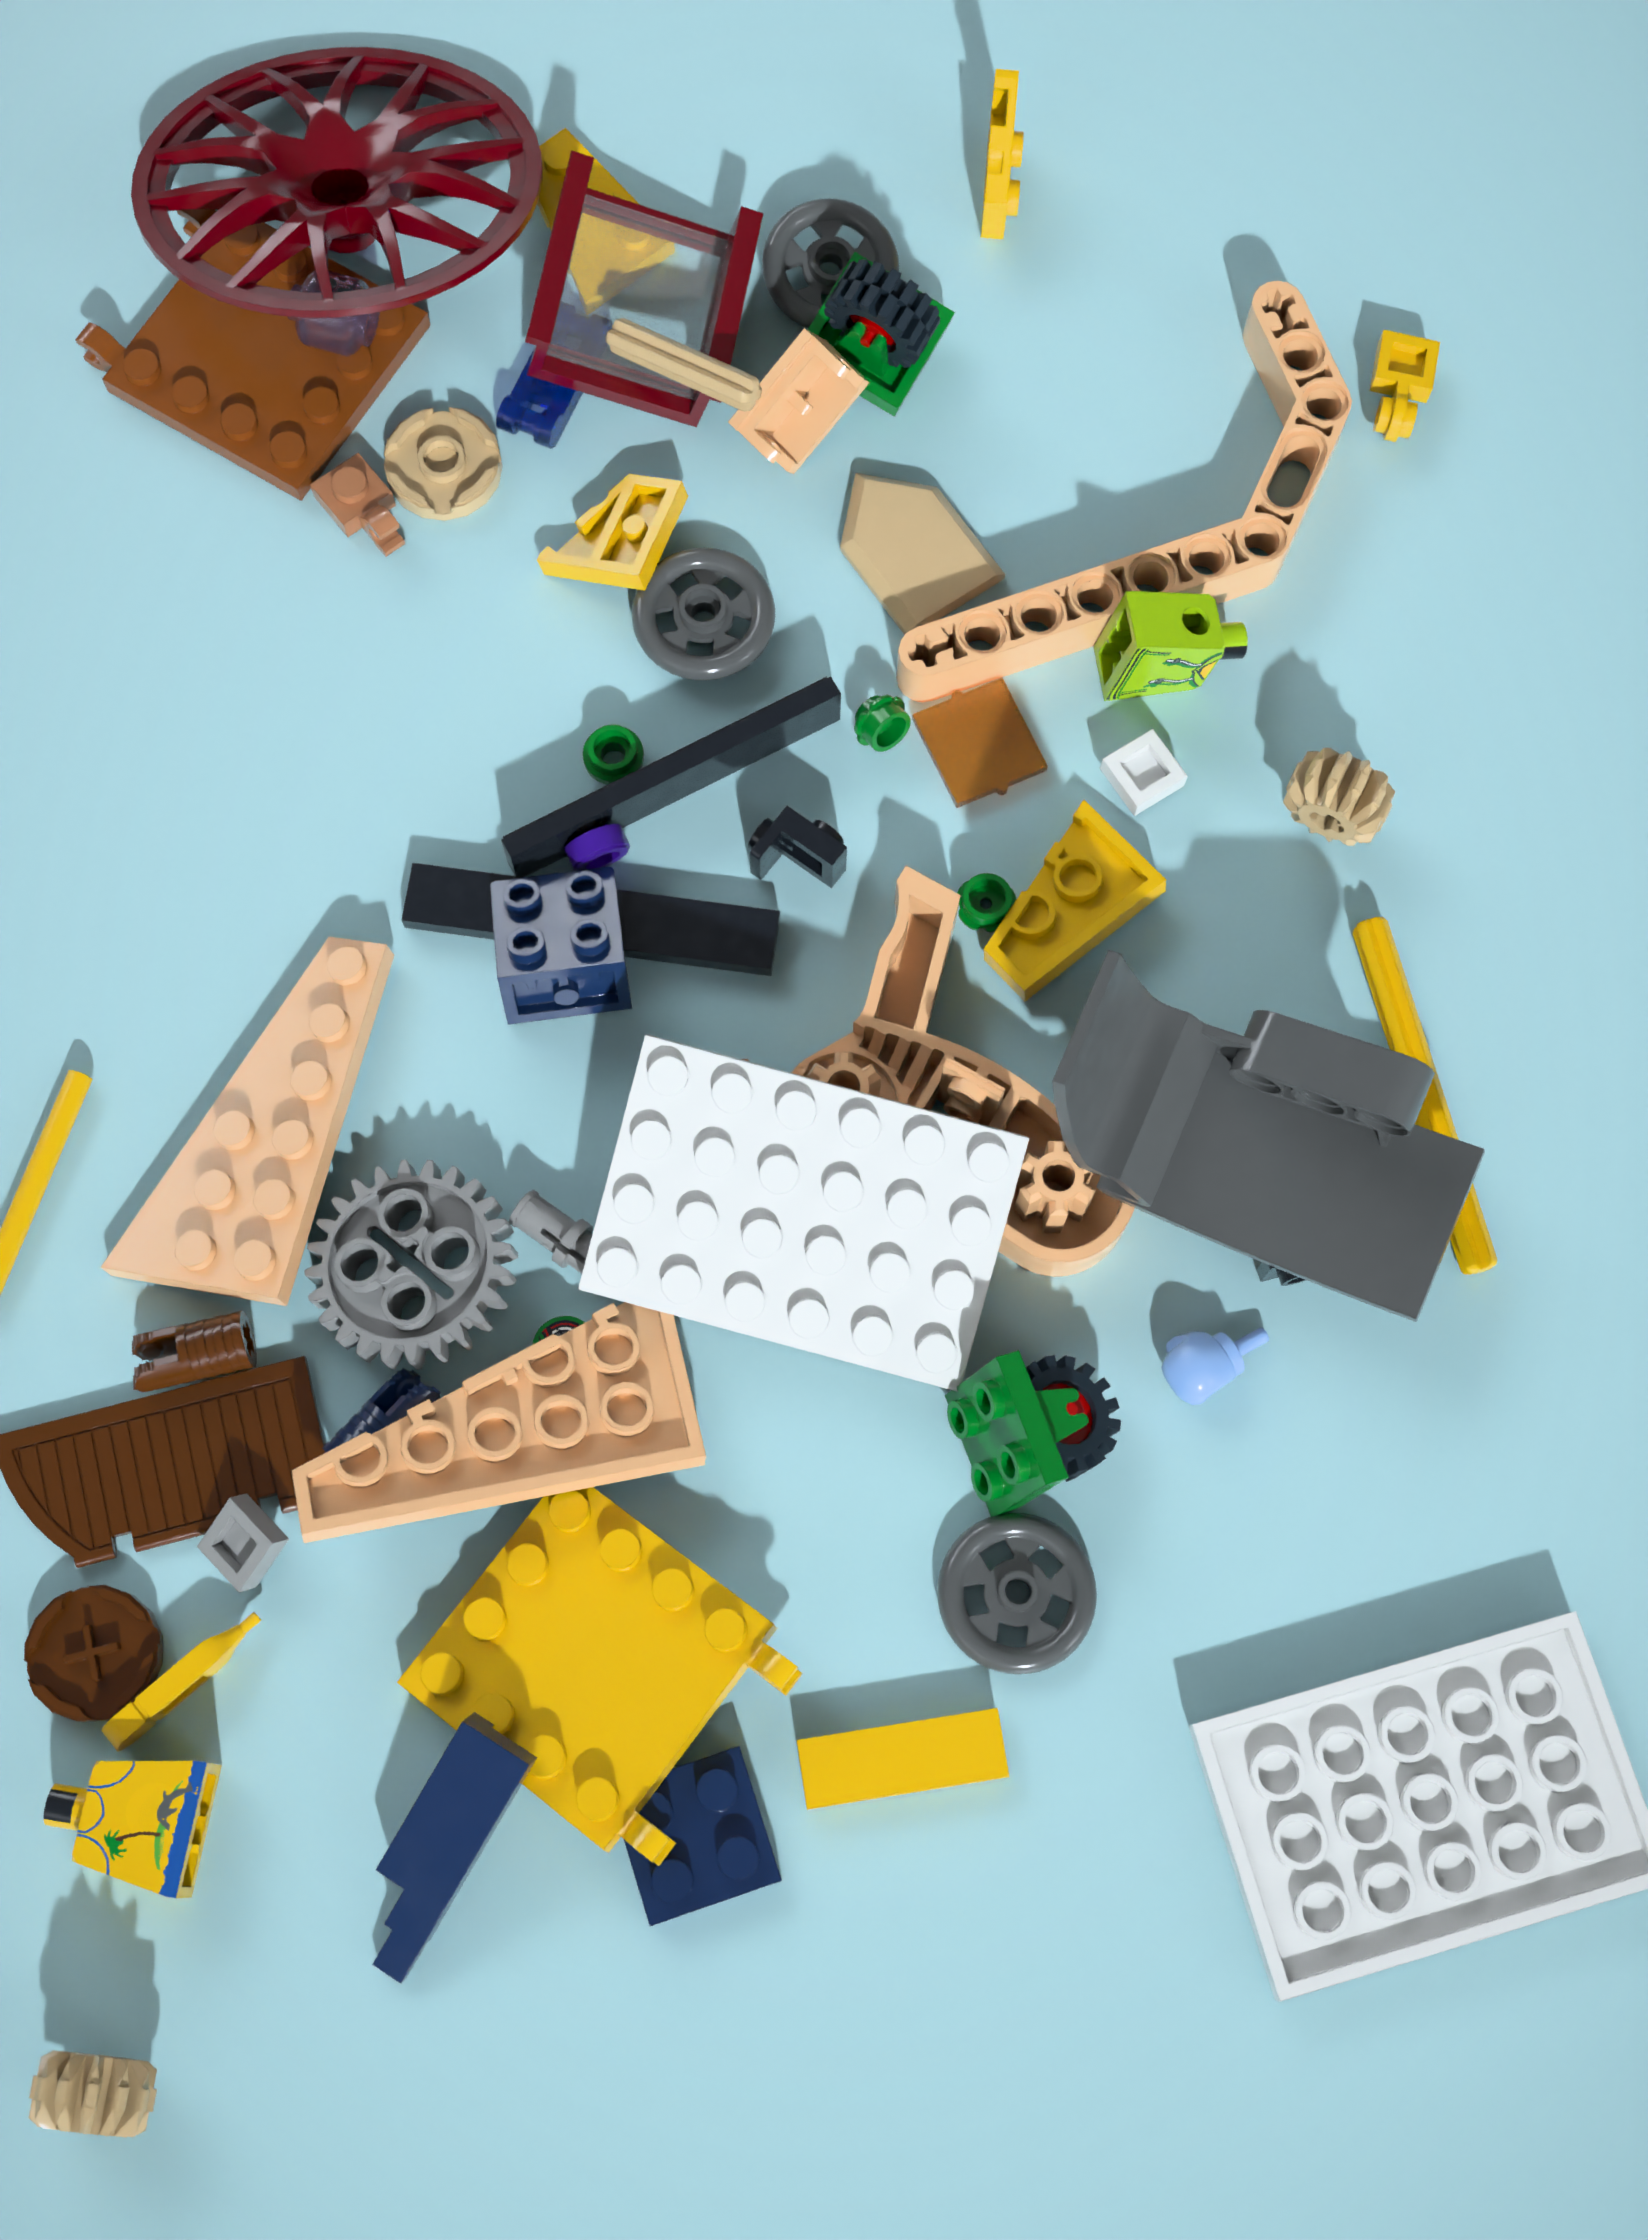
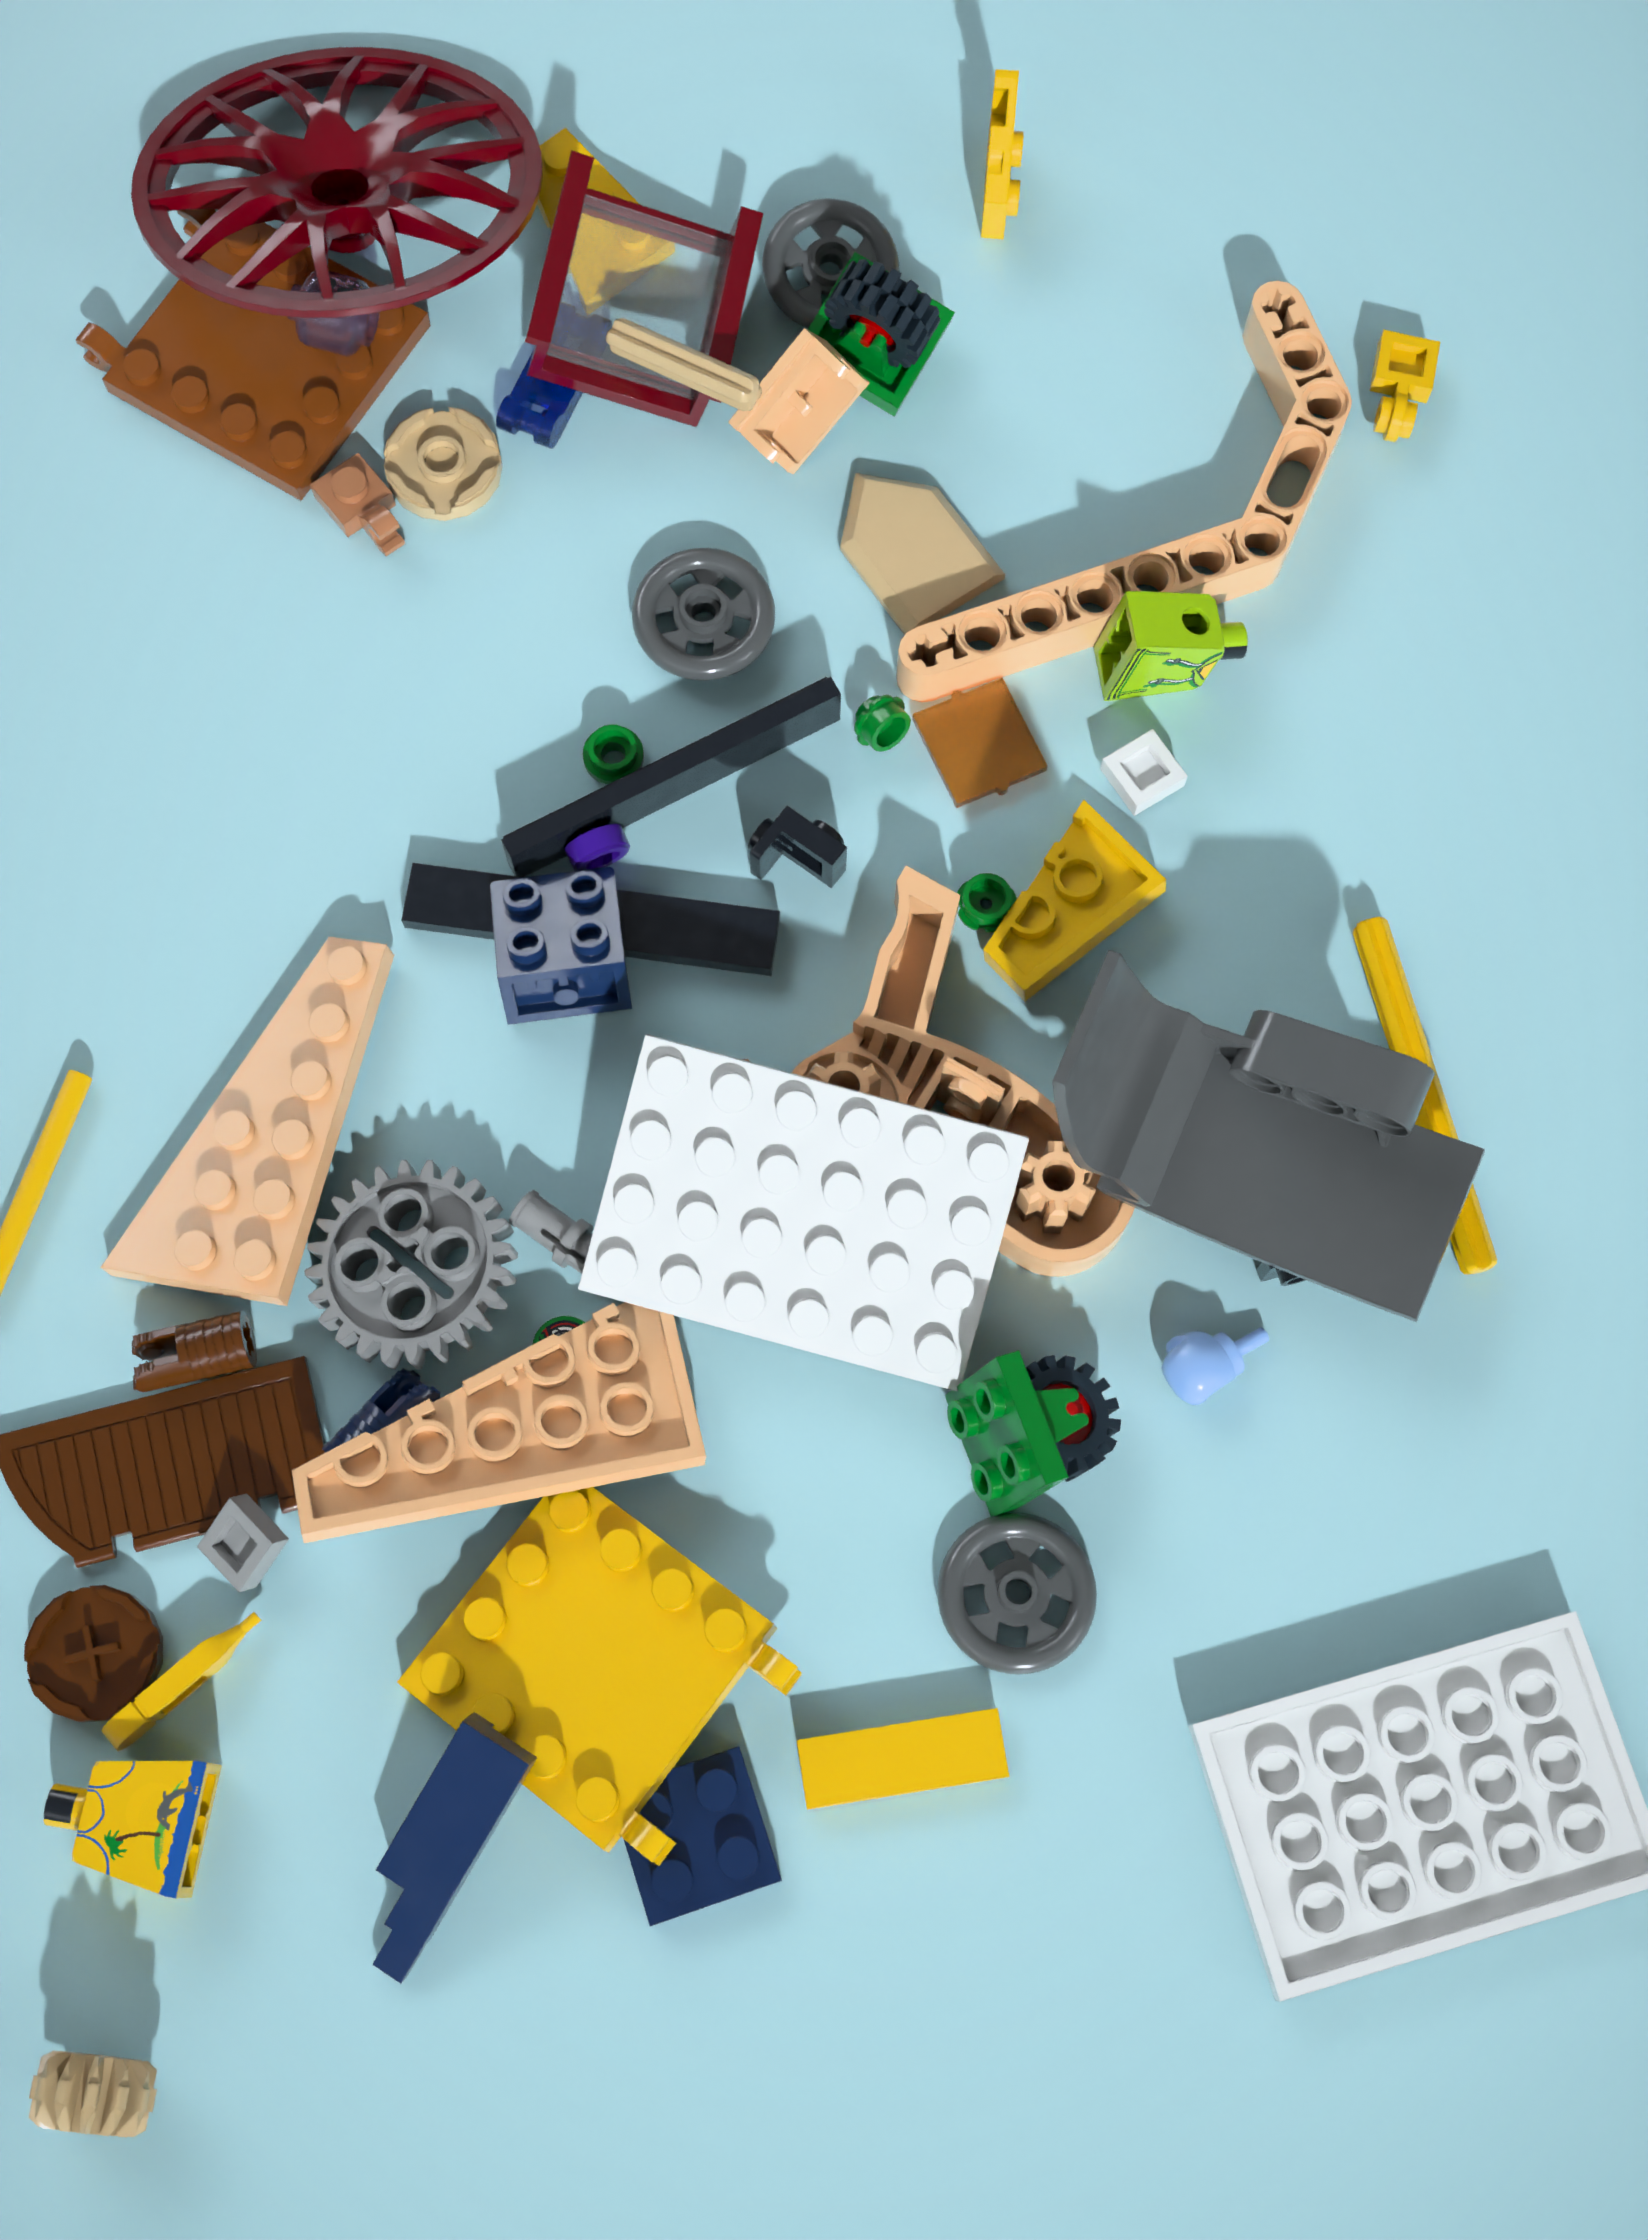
yellow wing [537,474,688,591] -> none
tan gear [1283,747,1395,846] -> none

